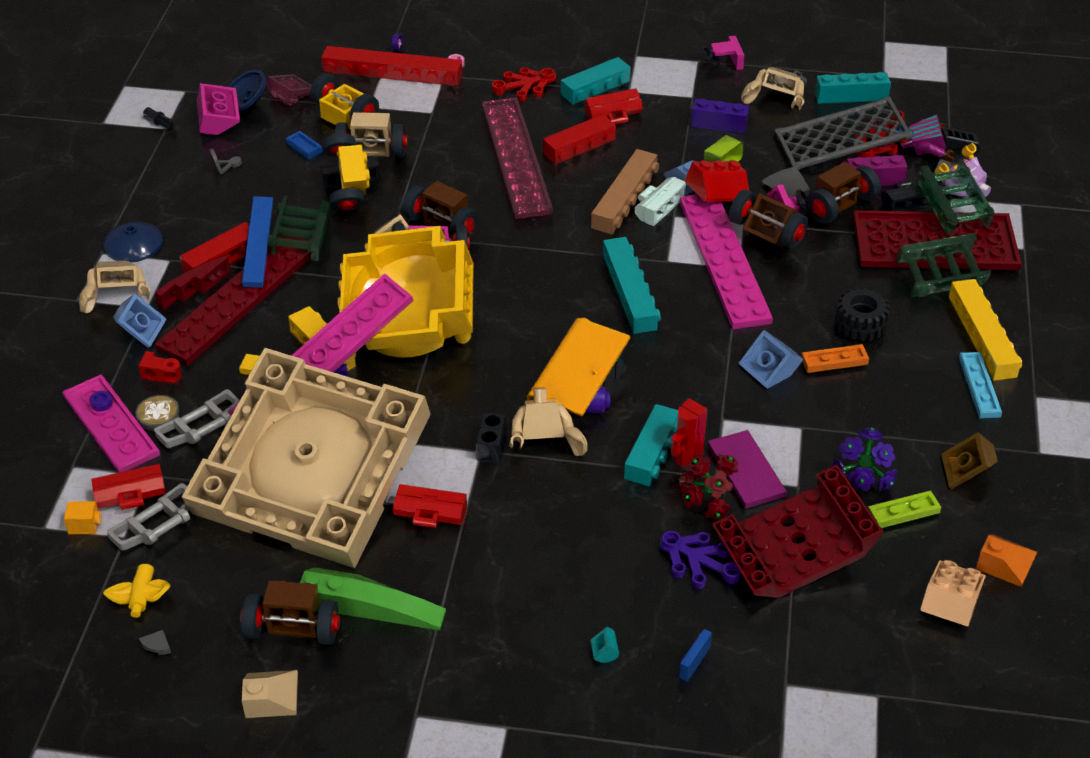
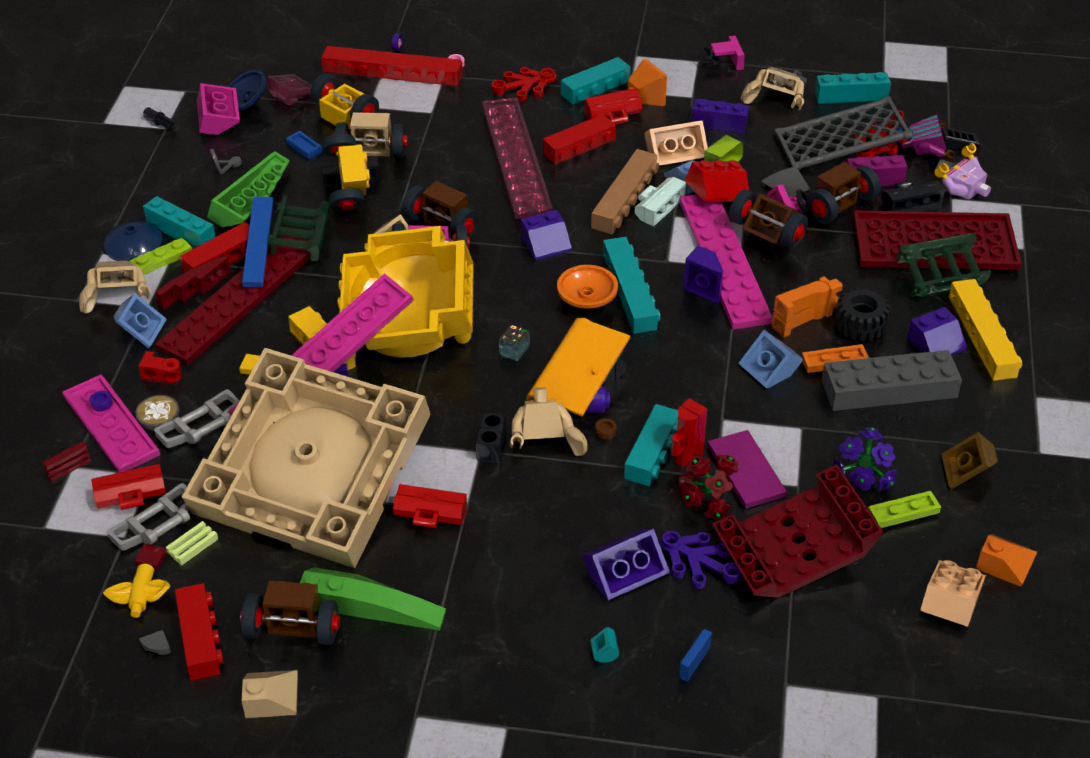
light orange brick [64,501,102,534] -> none
clear green fence [917,159,995,234] -> none
medium azure tile [959,352,1002,418] -> none
none -> dark red tile [42,441,91,482]
none -> lime plate [130,237,192,275]
none -> dark red tile [134,544,167,571]
none -> teal brick [143,196,215,248]
none -> yellowish green tile [166,521,218,566]
none -> red brick [175,583,224,681]
none -> bright green wedge [207,151,290,227]
none -> clear light blue brick [499,324,530,361]
none -> slope [521,210,572,261]
none -> orange dish [557,265,618,309]
none -> dark purple slope [582,528,670,600]
none -> reddish brown tile [595,419,617,440]
none -> orange slope [627,58,667,106]
none -> light nougat slope [644,121,709,166]
none -> dark purple slope [684,245,723,304]
none -> orange hips [771,276,843,338]
none -> dark grey brick [822,350,962,411]
none -> dark purple slope [907,307,967,356]

